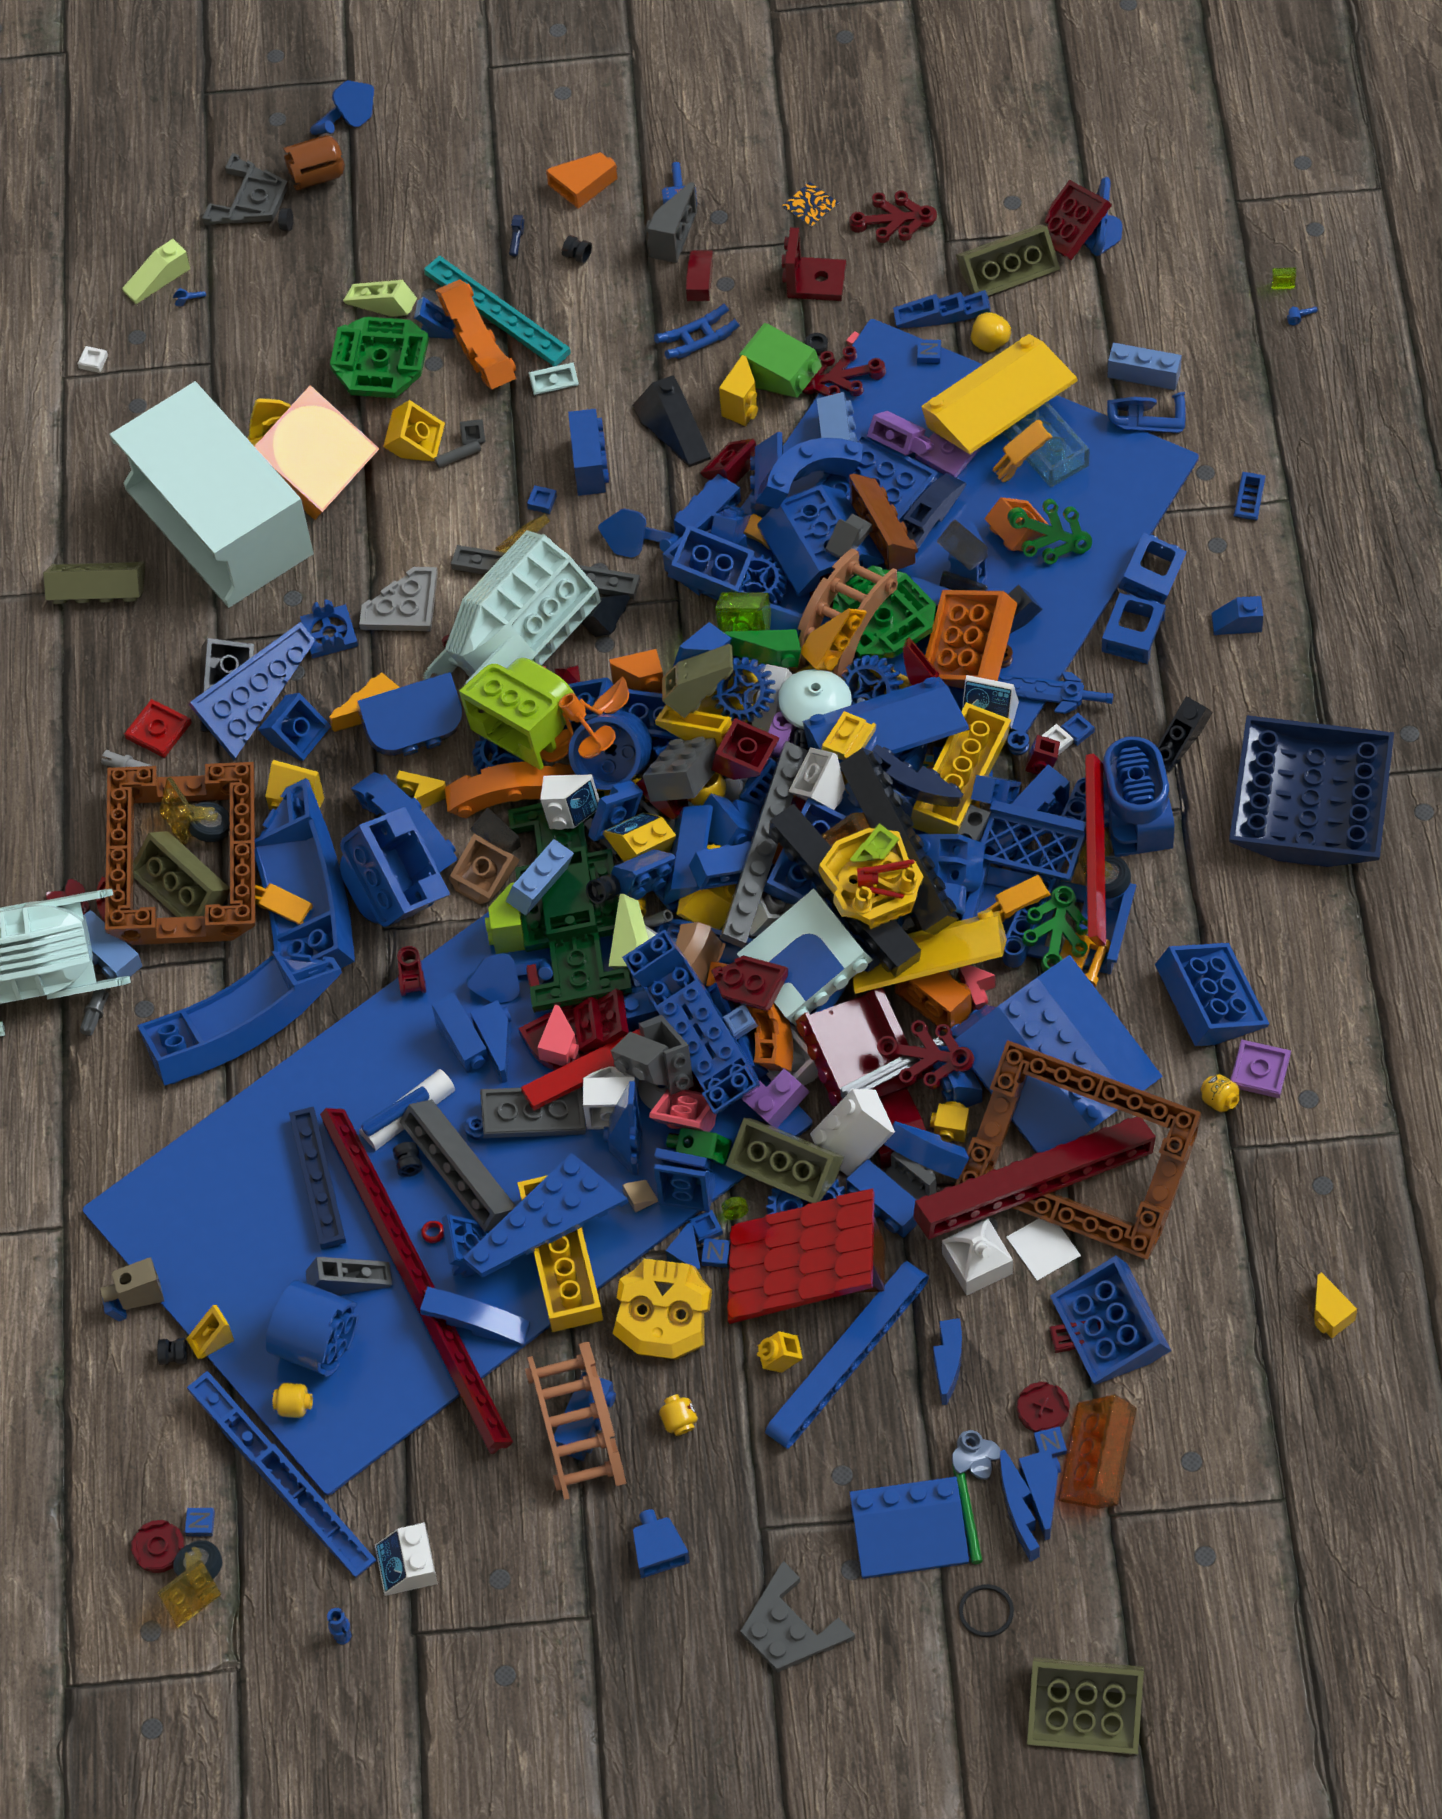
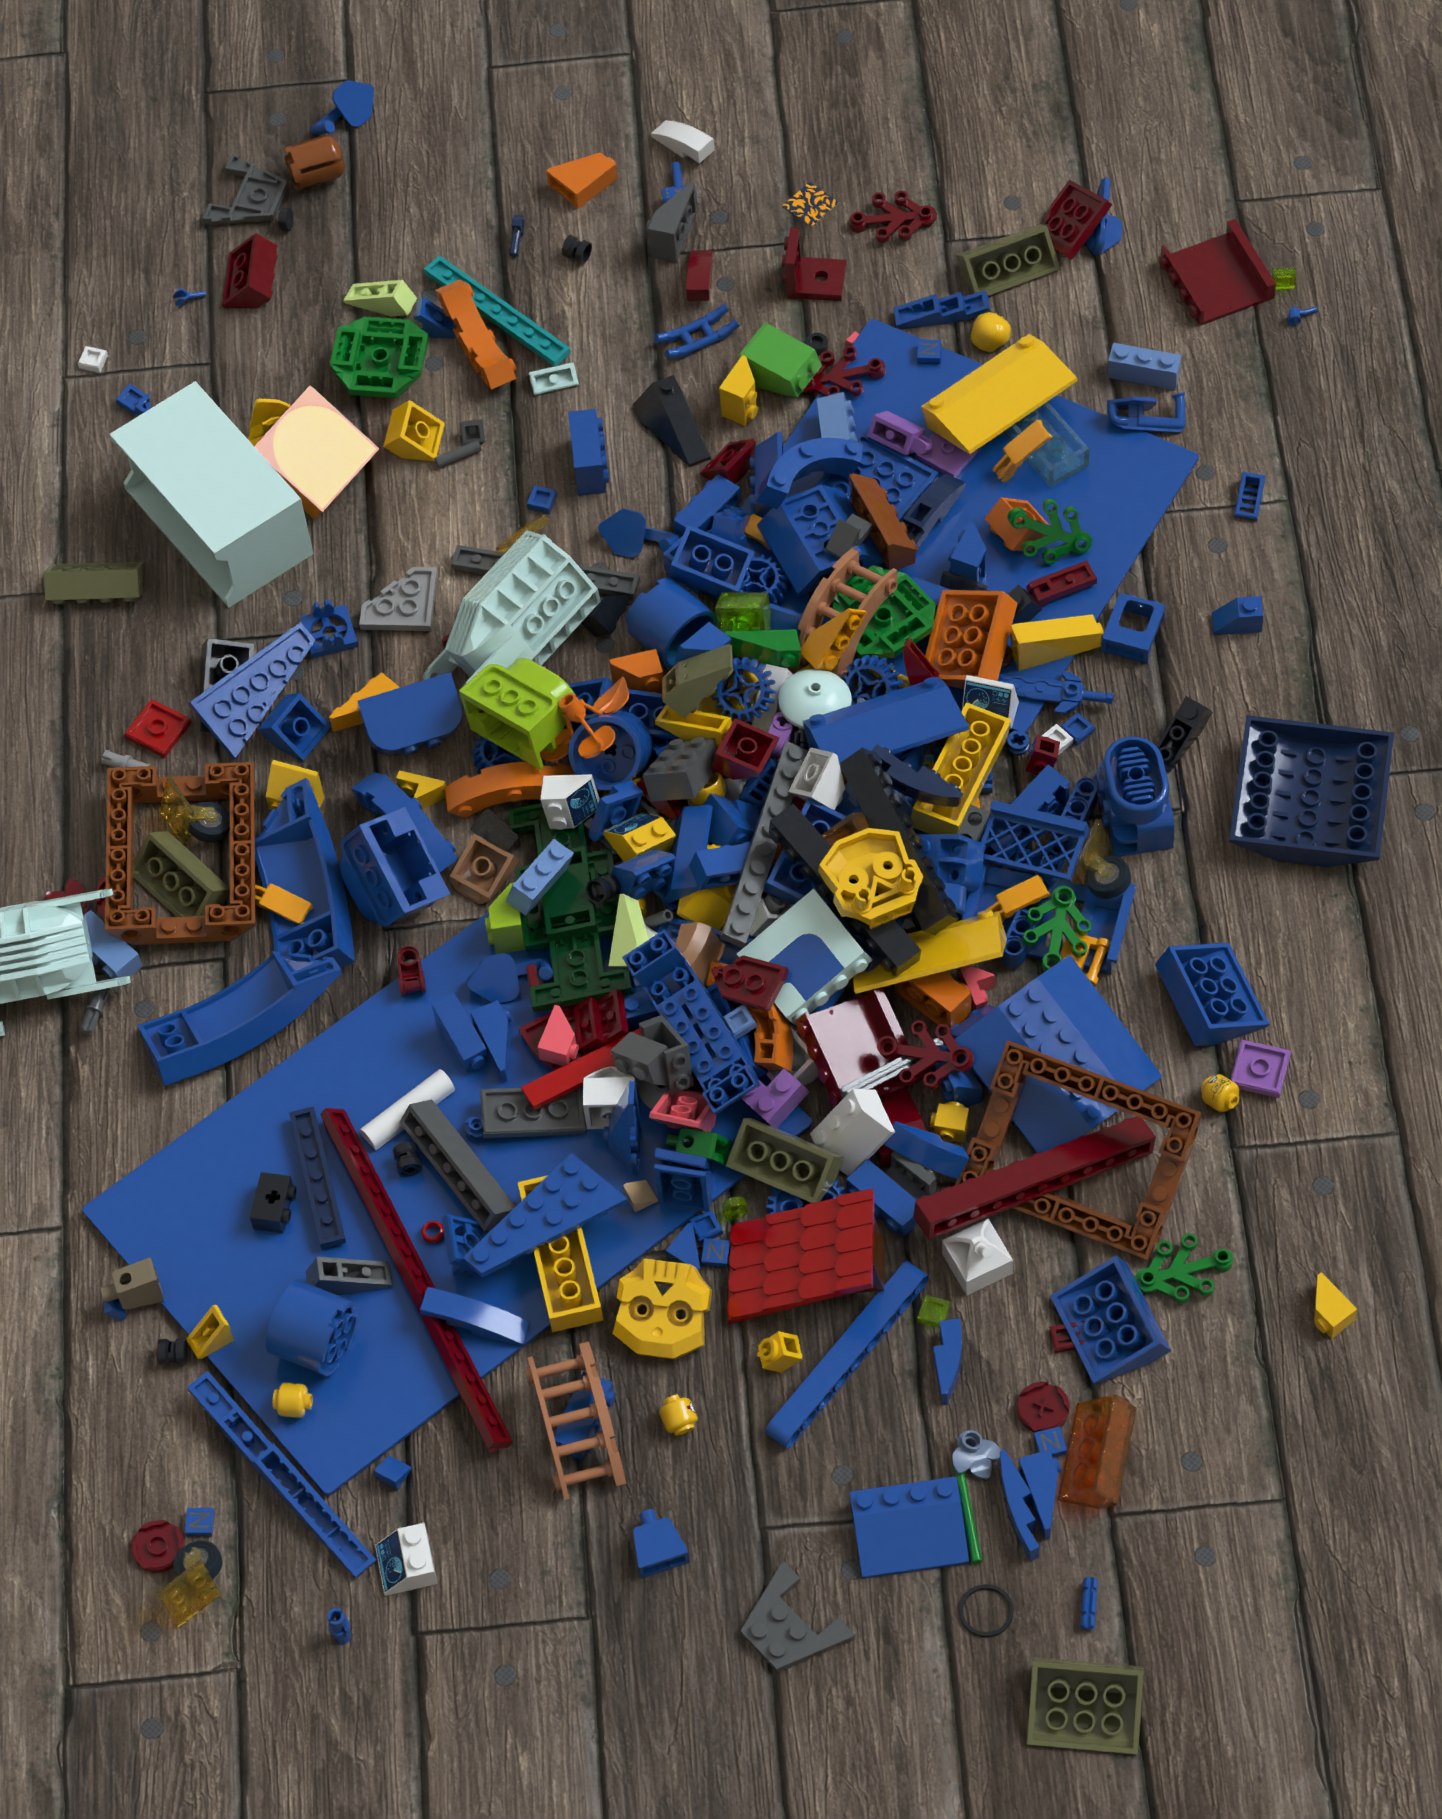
yellowish green slope [122,239,190,304] -> none
blue axle [361,1086,430,1137] -> none
dark red slope [555,665,581,684] -> none
yellow plate [822,711,876,760] -> none
lime slope [850,823,900,863] -> none
red plant [857,859,915,899] -> none
clear smoke slope [937,520,988,571] -> none
blue slope [971,775,1021,804] -> none
white sticker [1007,1218,1081,1280] -> none
red tile [1085,753,1106,946] -> none
blue window [1118,532,1187,604] -> none
none -> blue slope [116,383,151,416]
none -> dark red slope [222,233,278,308]
none -> black brick [250,1172,297,1233]
none -> blue slope [374,1455,412,1490]
none -> blue brick [625,577,717,669]
none -> white slope [651,120,714,163]
none -> clear neon green tile [918,1295,951,1328]
none -> yellow slope [1011,614,1104,671]
none -> dark red plate [1026,560,1097,607]
none -> blue axle [1080,1577,1098,1631]
none -> green plant [1135,1233,1233,1304]
none -> dark red panel [1159,219,1276,326]

